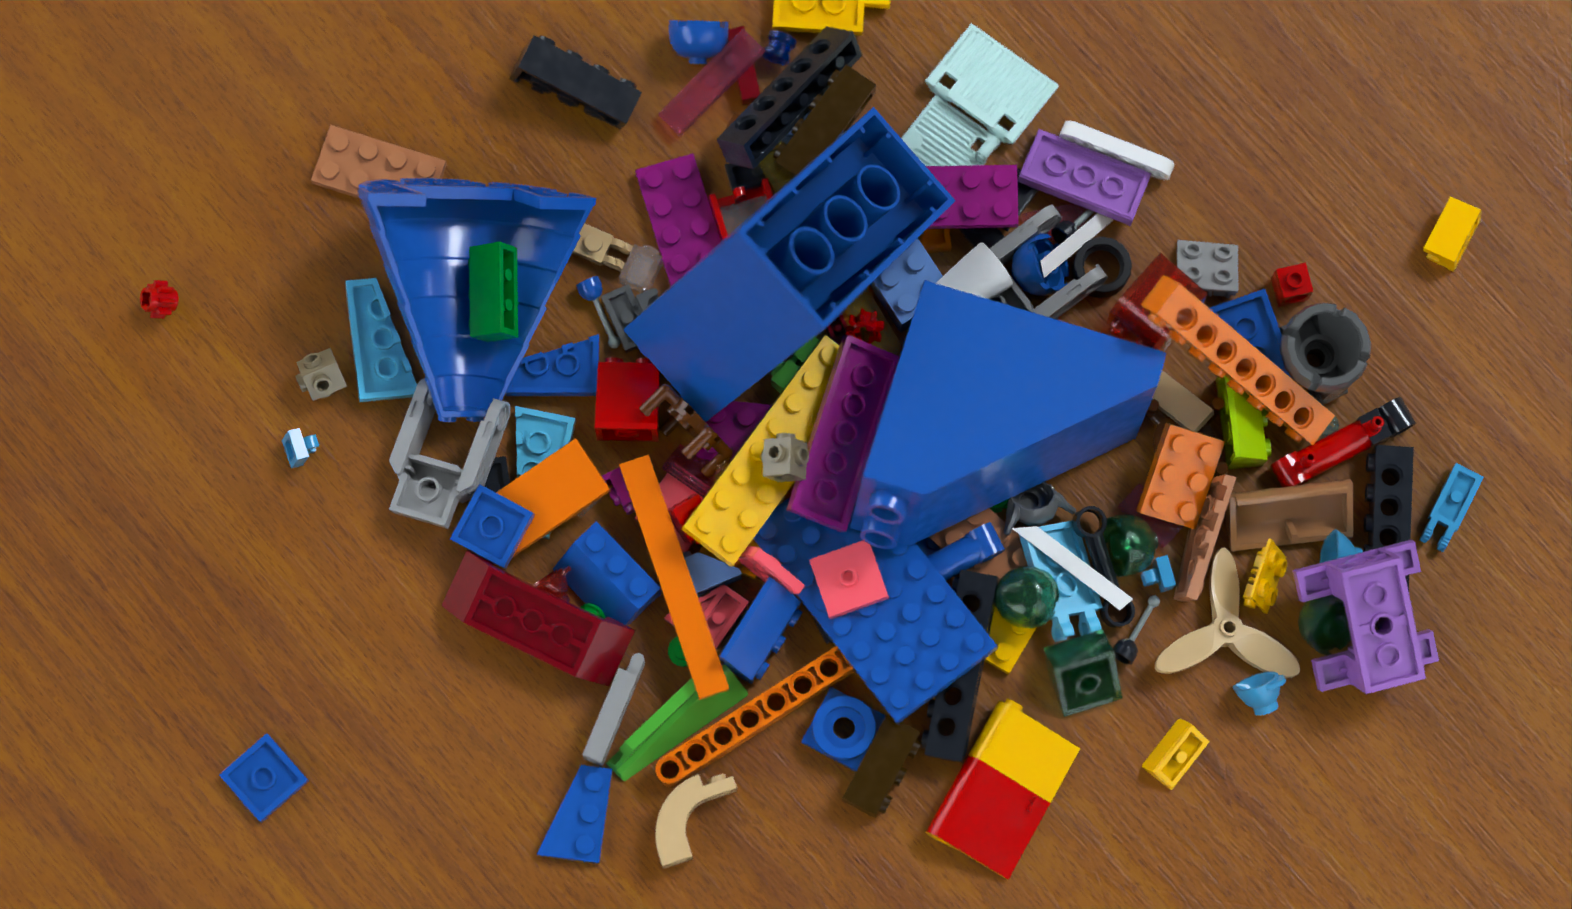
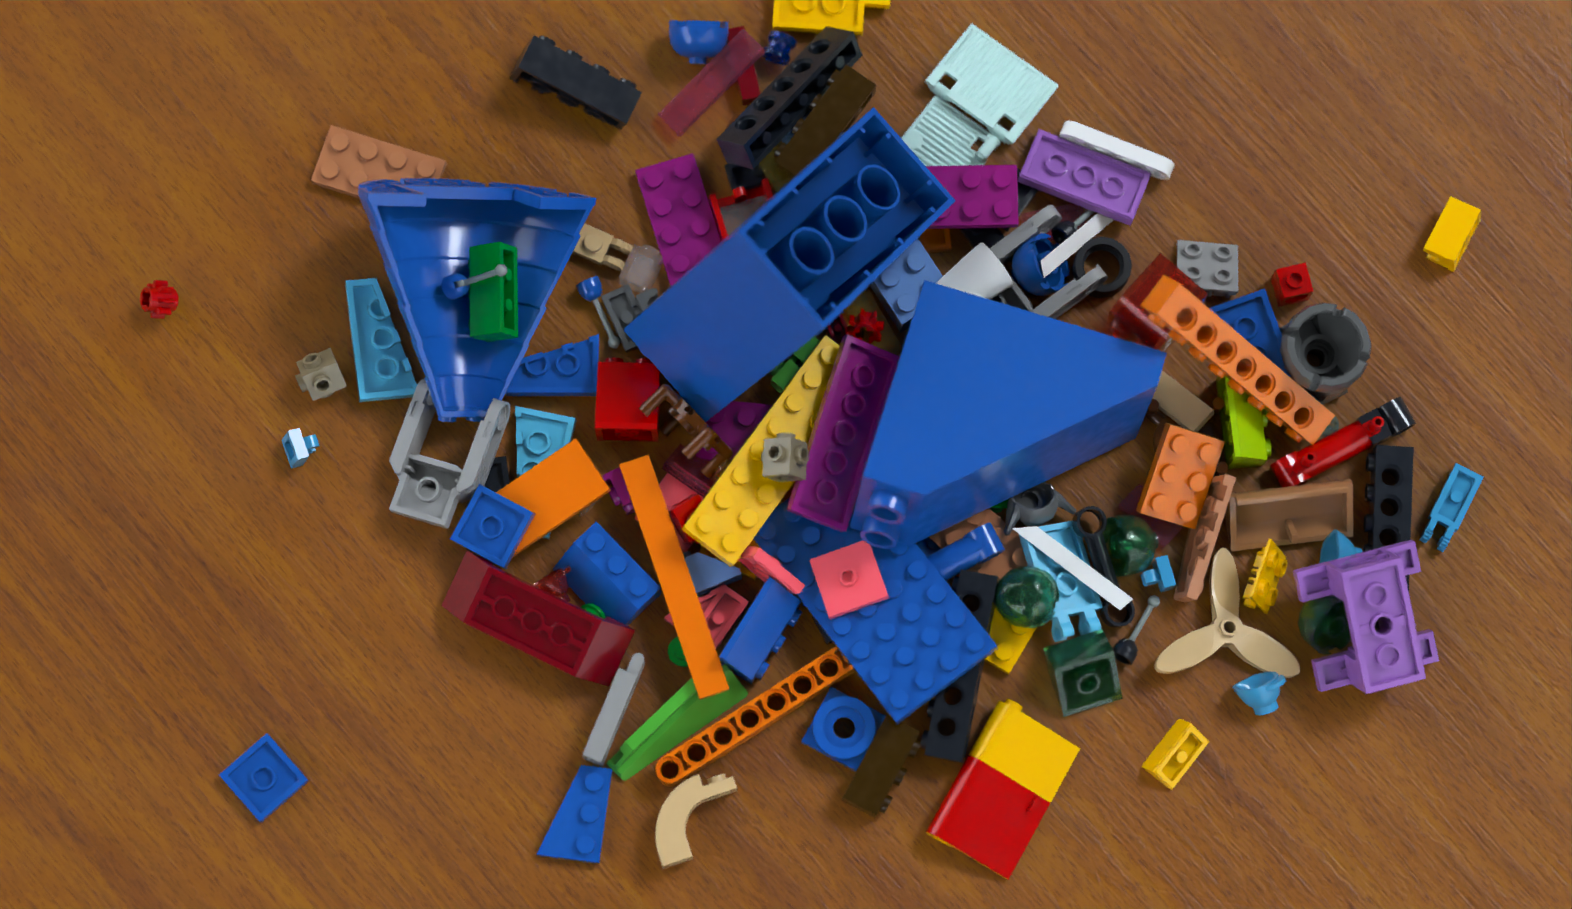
none -> hinge [442,264,507,300]

